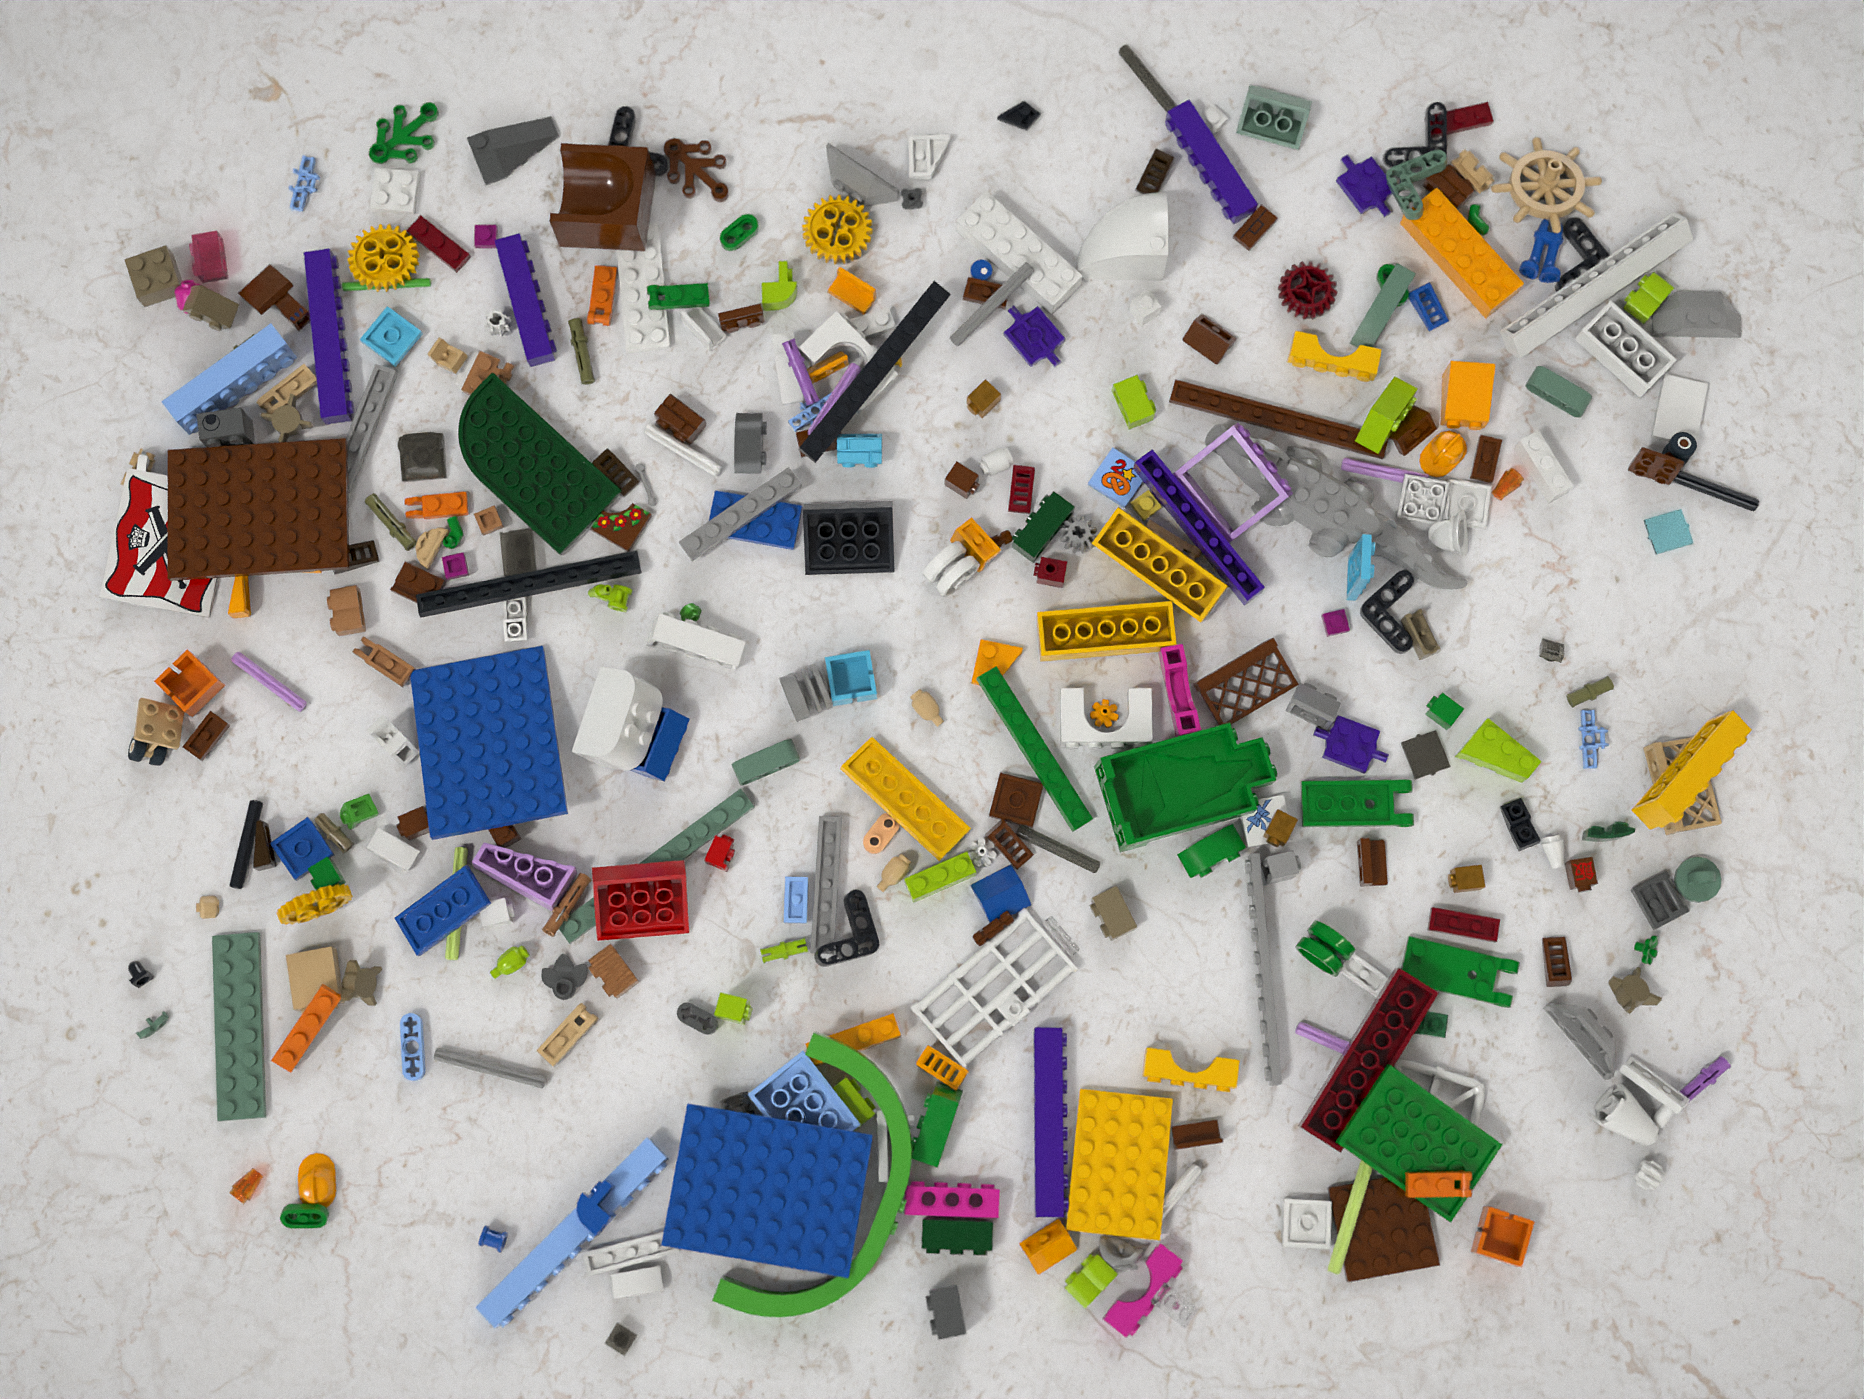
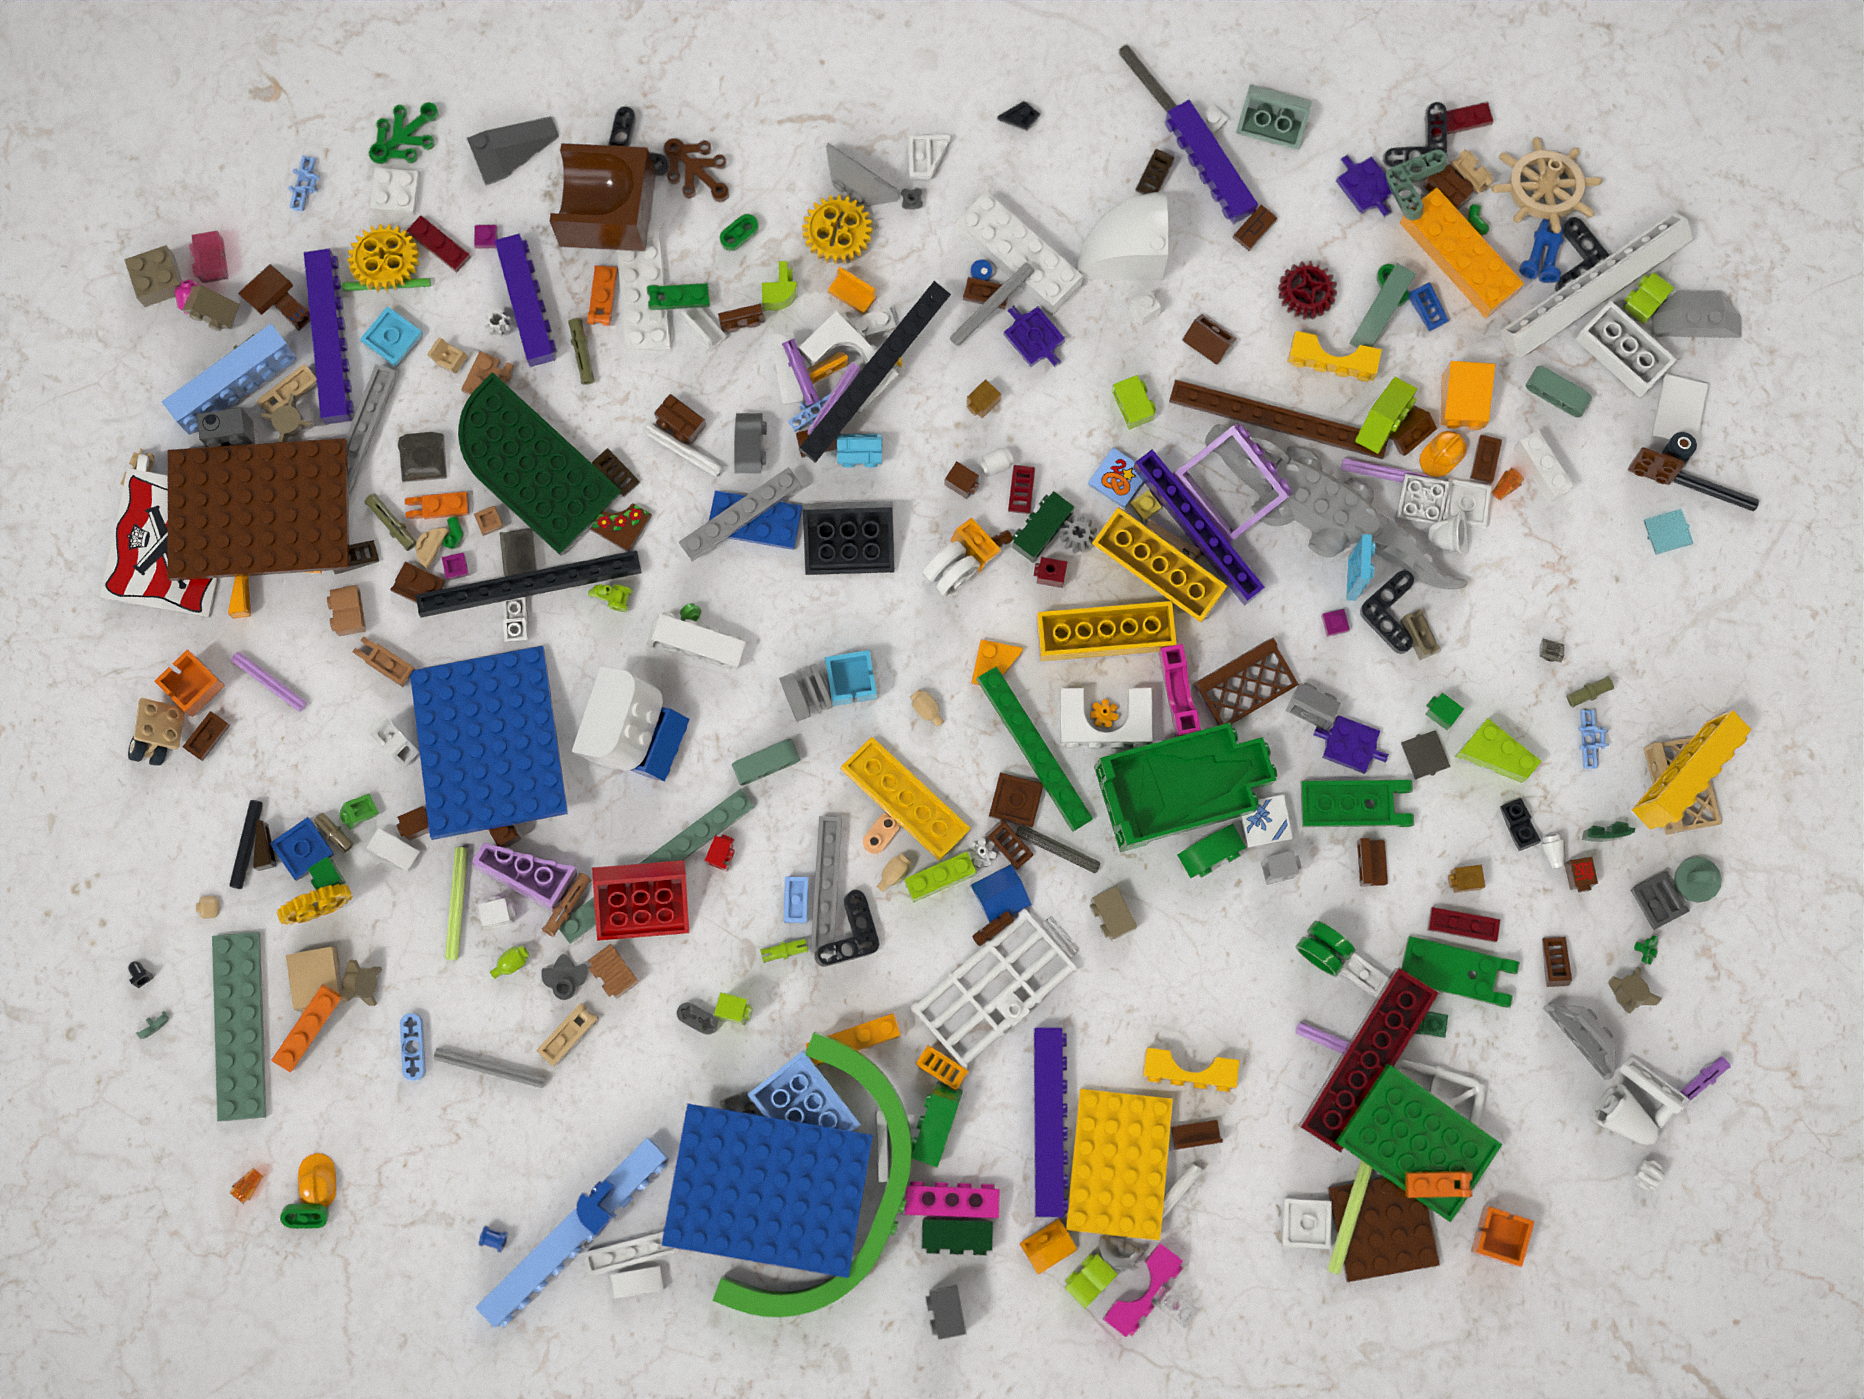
blue tile [394,865,491,956] -> none
clear smoke plate [604,1322,638,1356] -> none
light grey hinge [635,464,657,506] -> none
lime brick [833,1077,876,1132] -> none
light grey plate [1245,853,1282,1086] -> none
pearl gold brick [1263,809,1298,847] -> none

